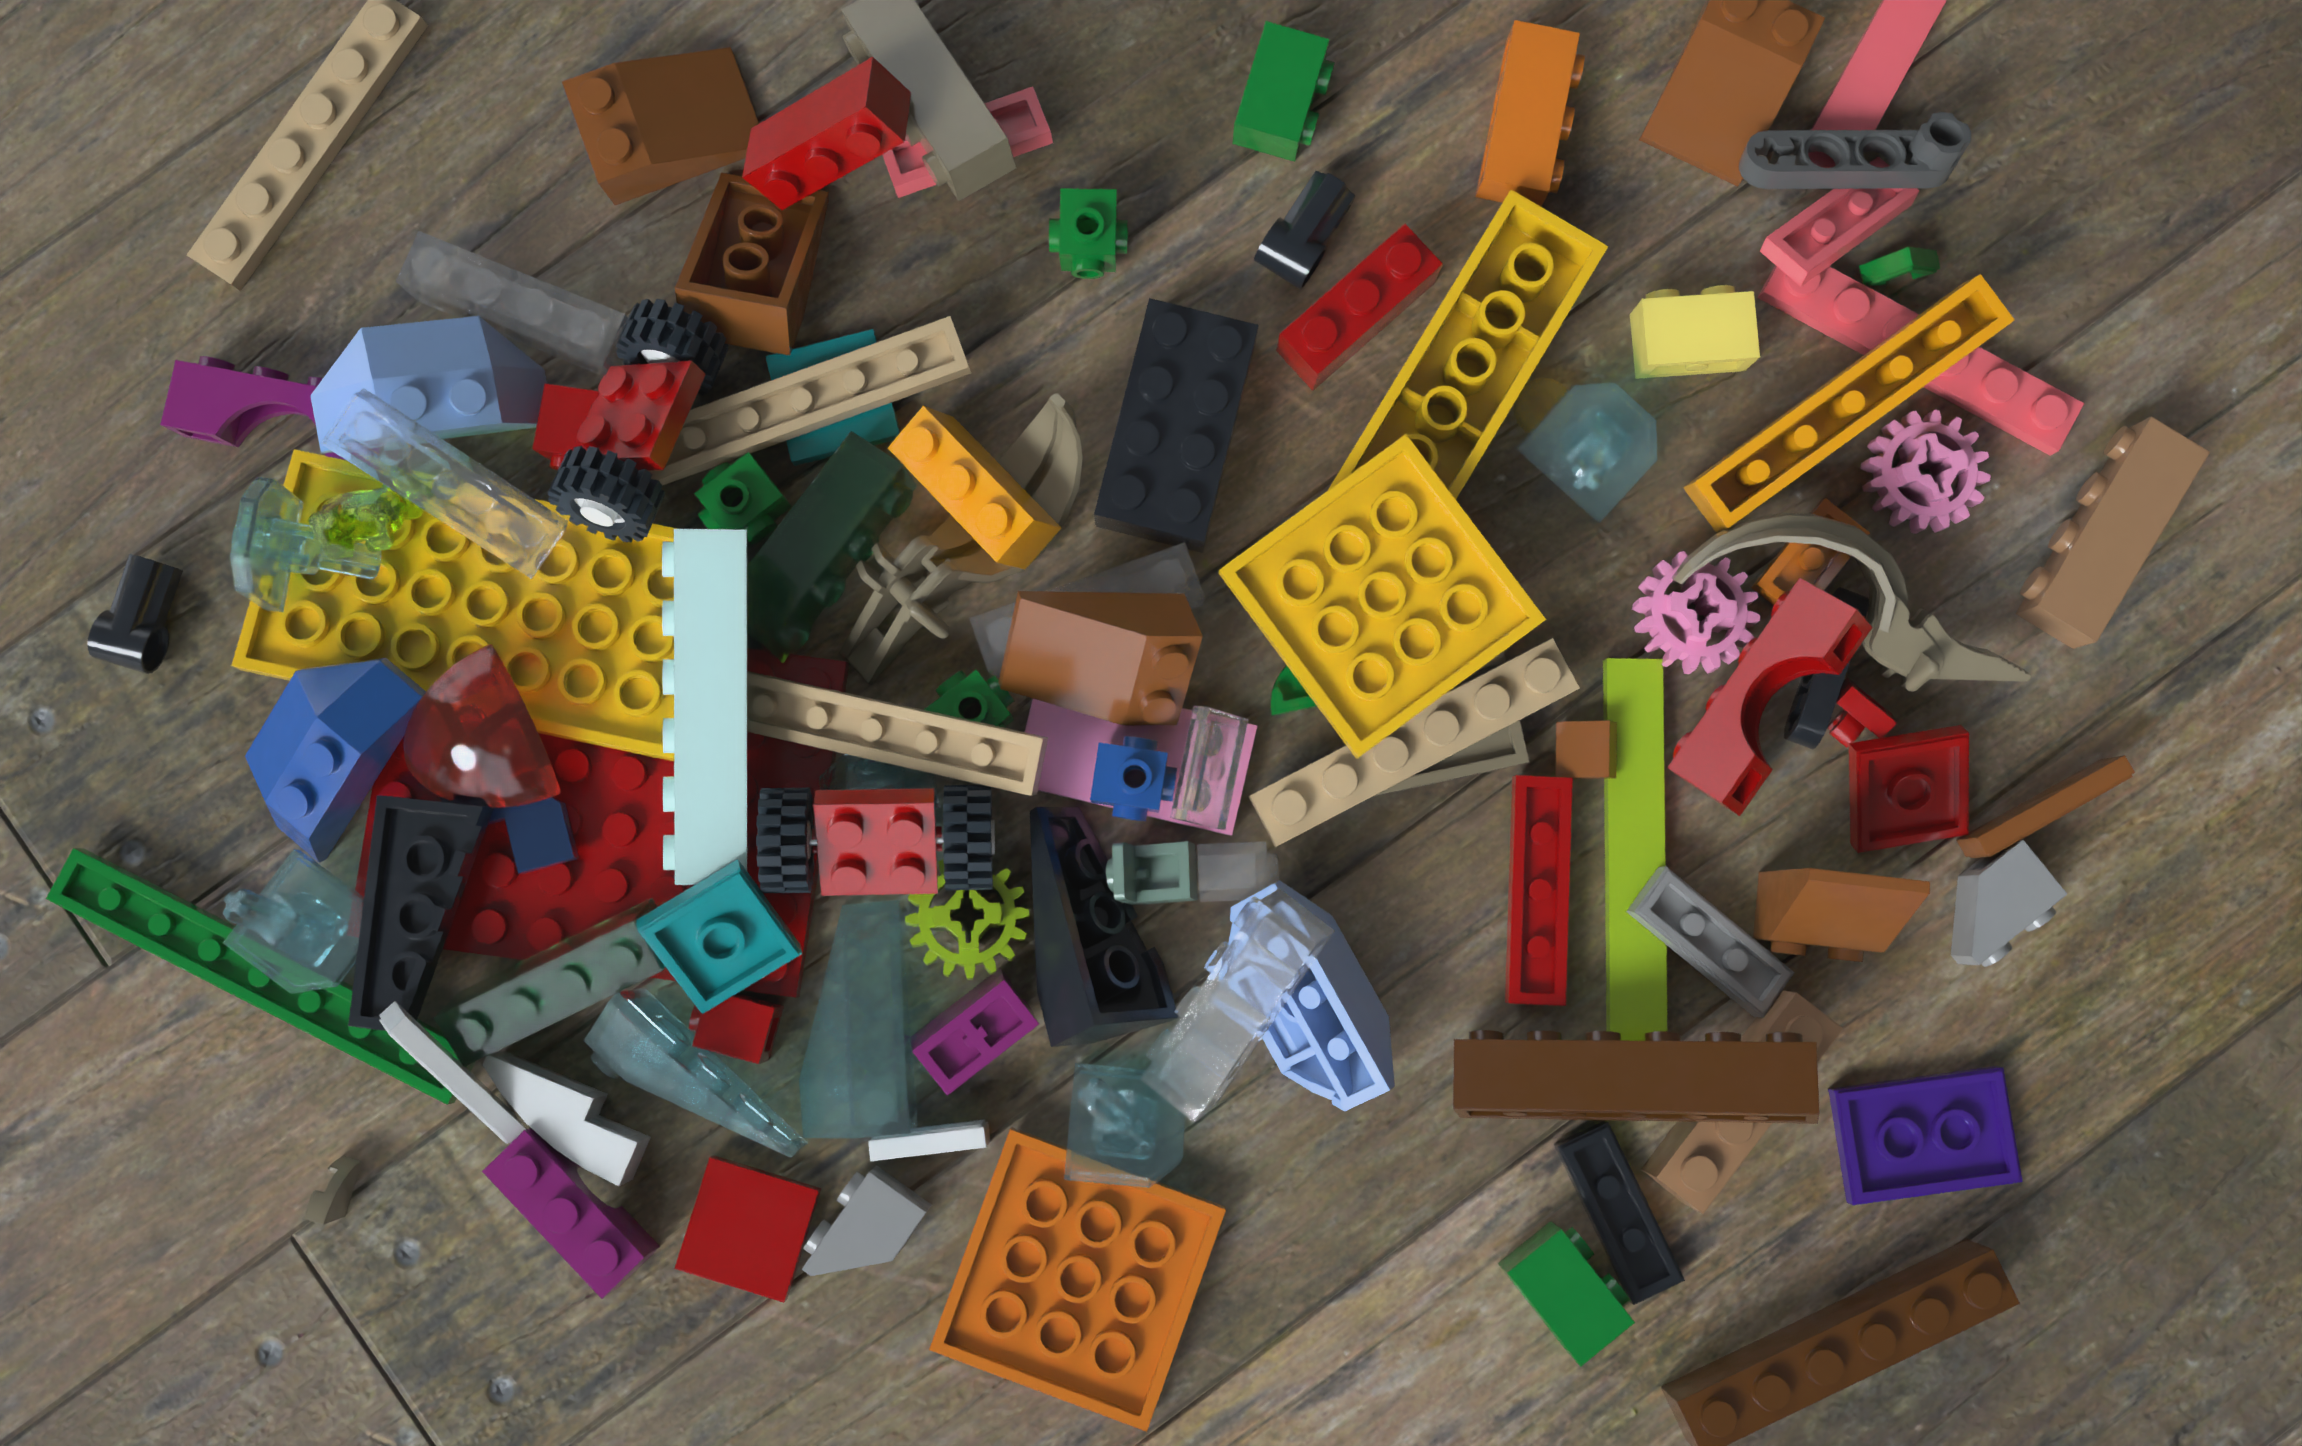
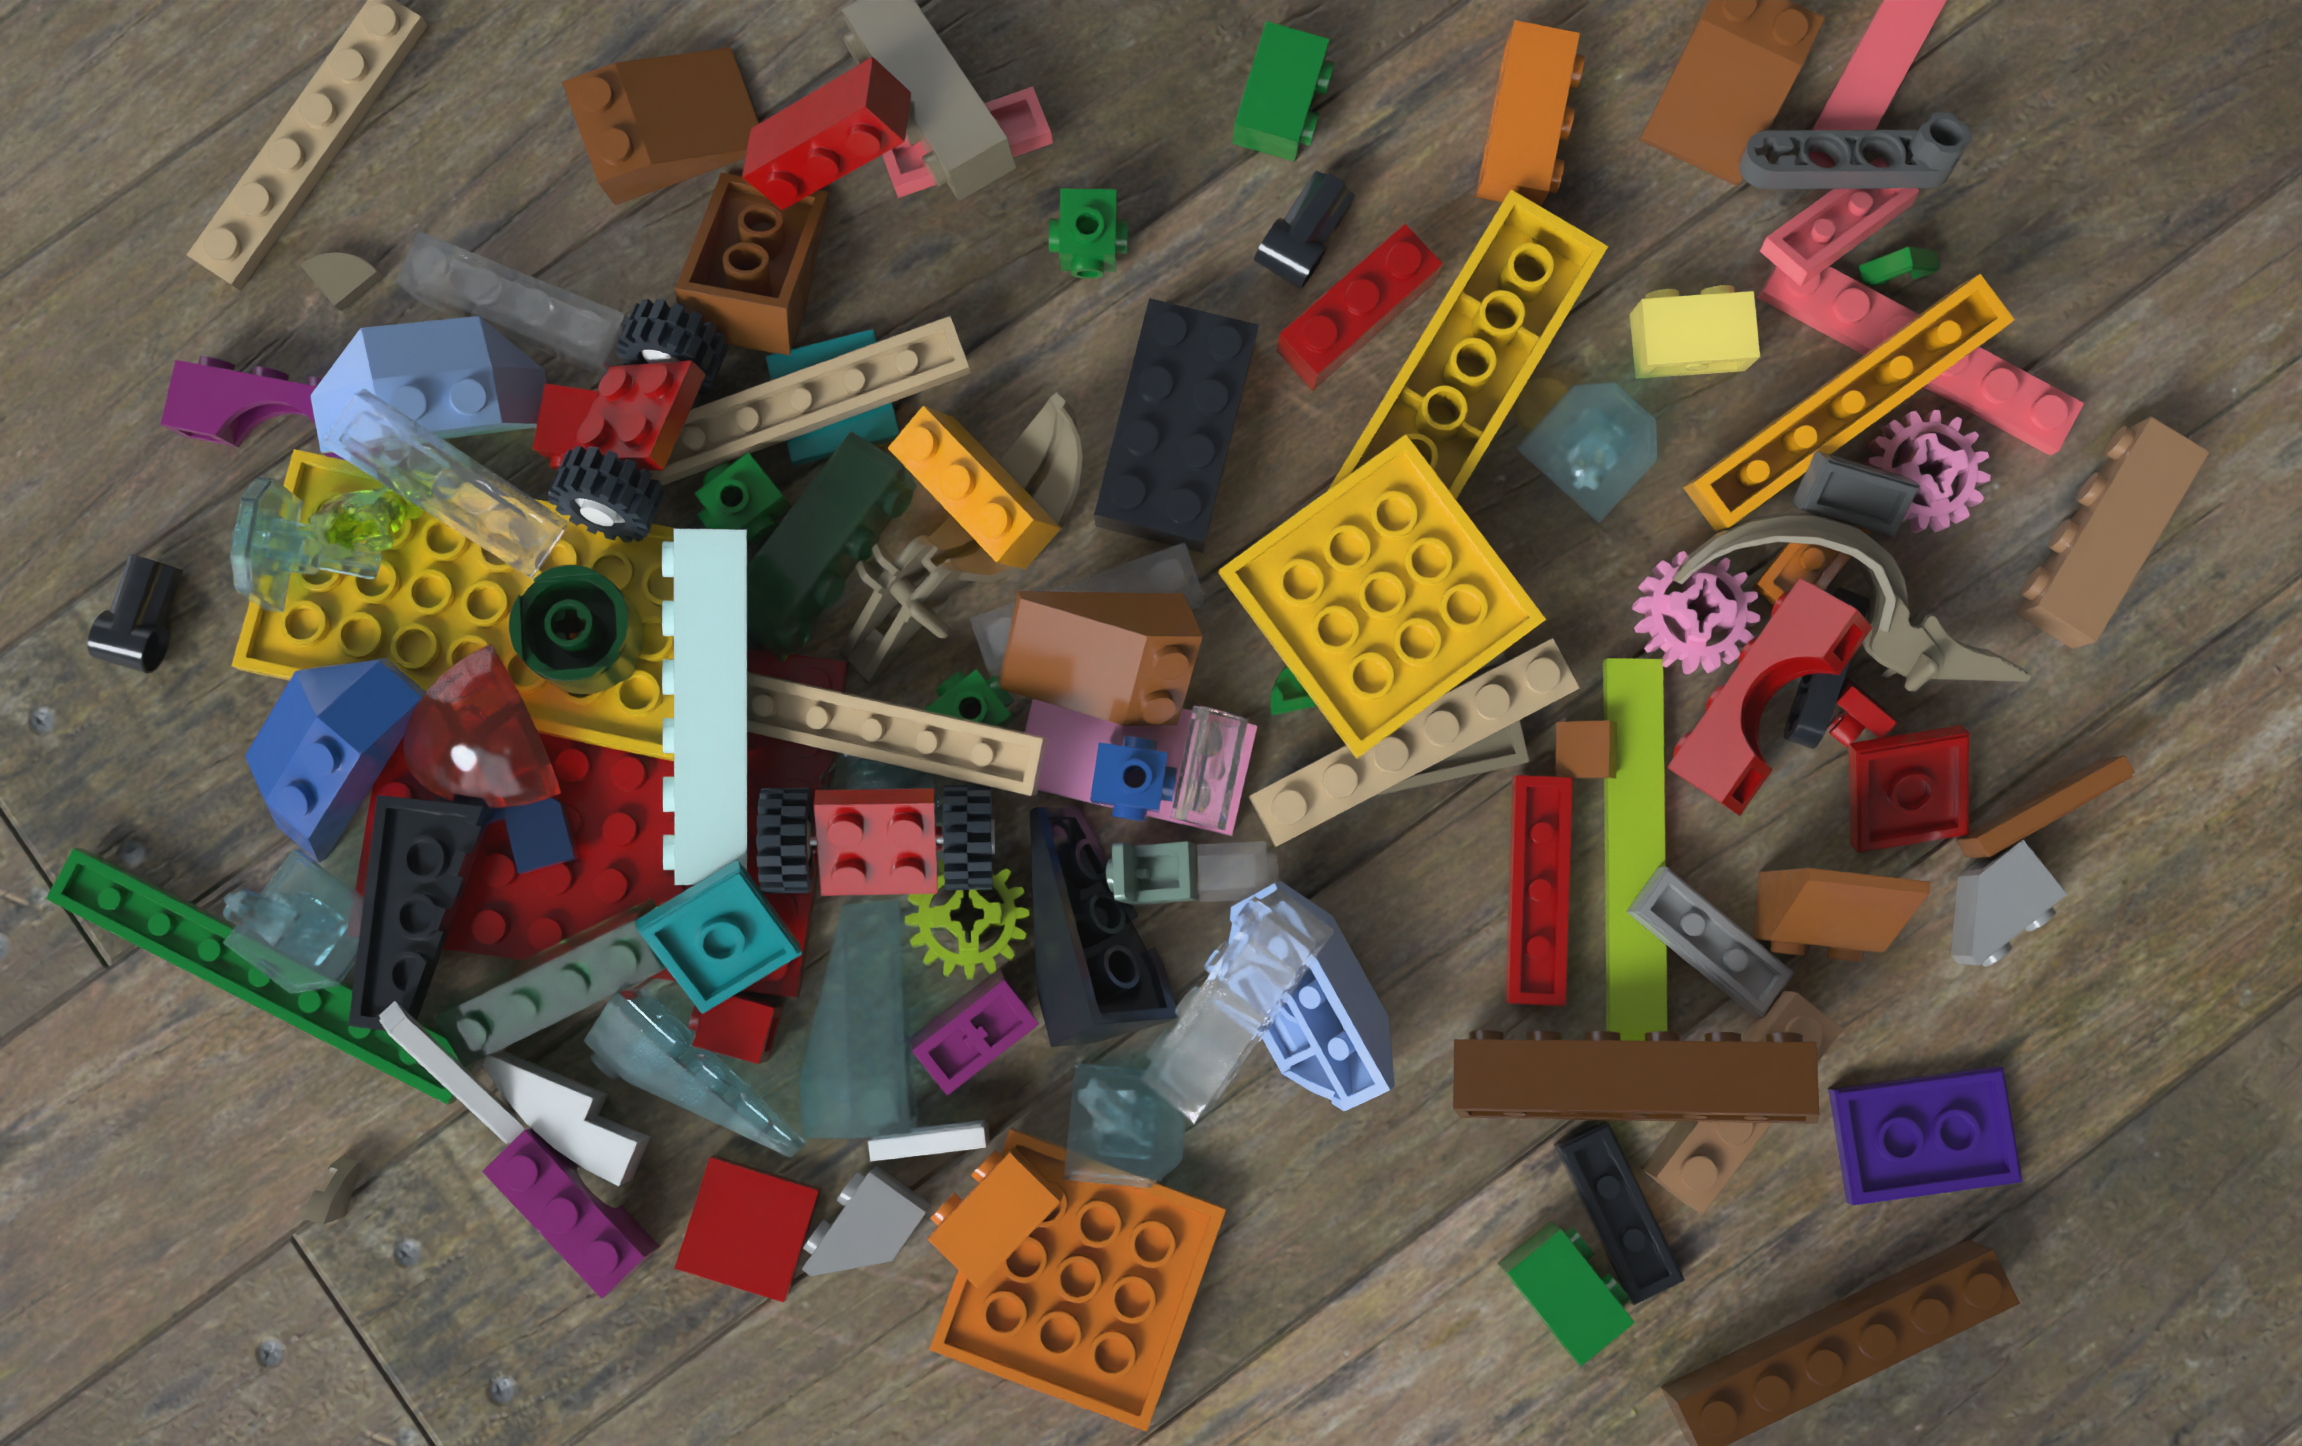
none -> dark tan tile [300,252,384,312]
none -> dark green brick [509,565,644,694]
none -> orange brick [927,1146,1063,1289]
none -> dark grey tile [1791,451,1920,536]

